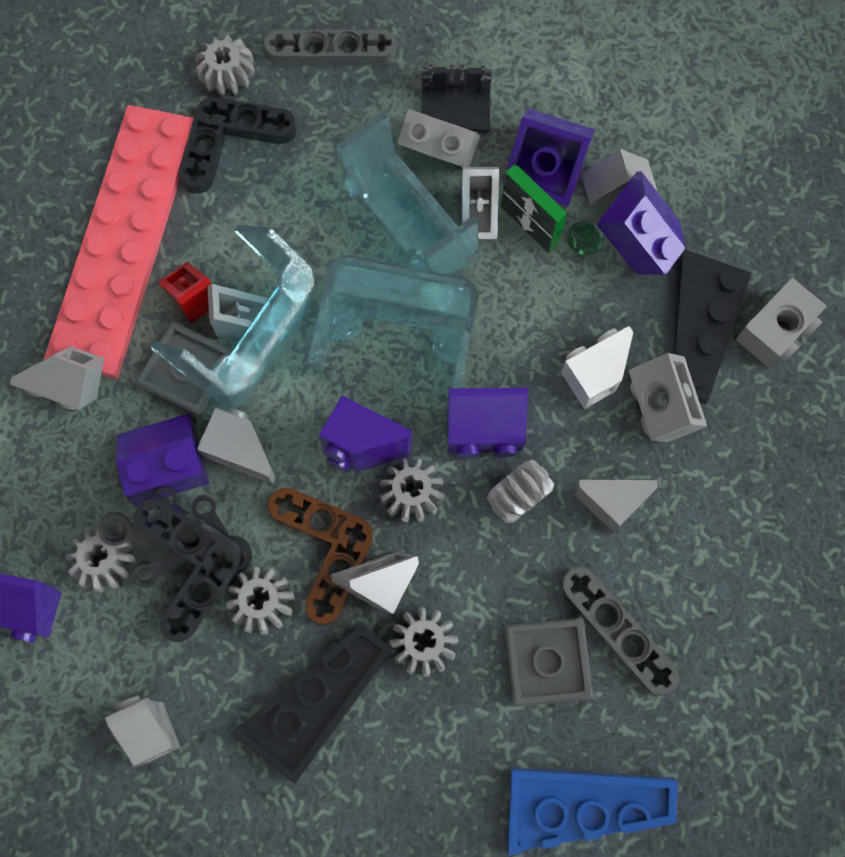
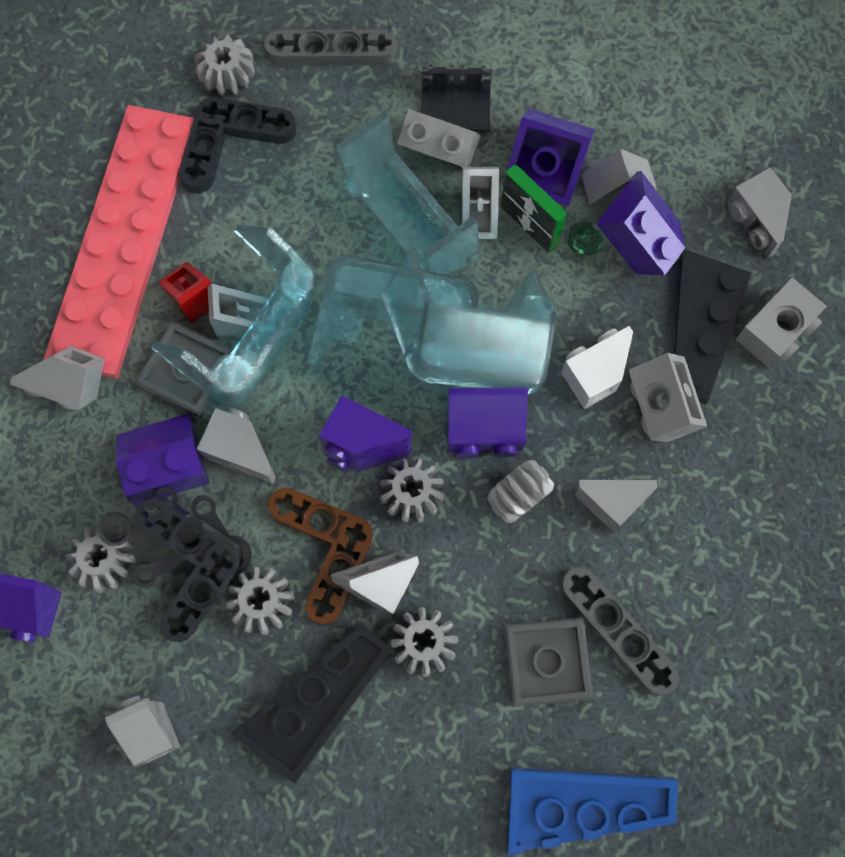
none -> clear light blue windscreen [382,249,557,394]
none -> light grey slope [727,167,792,258]

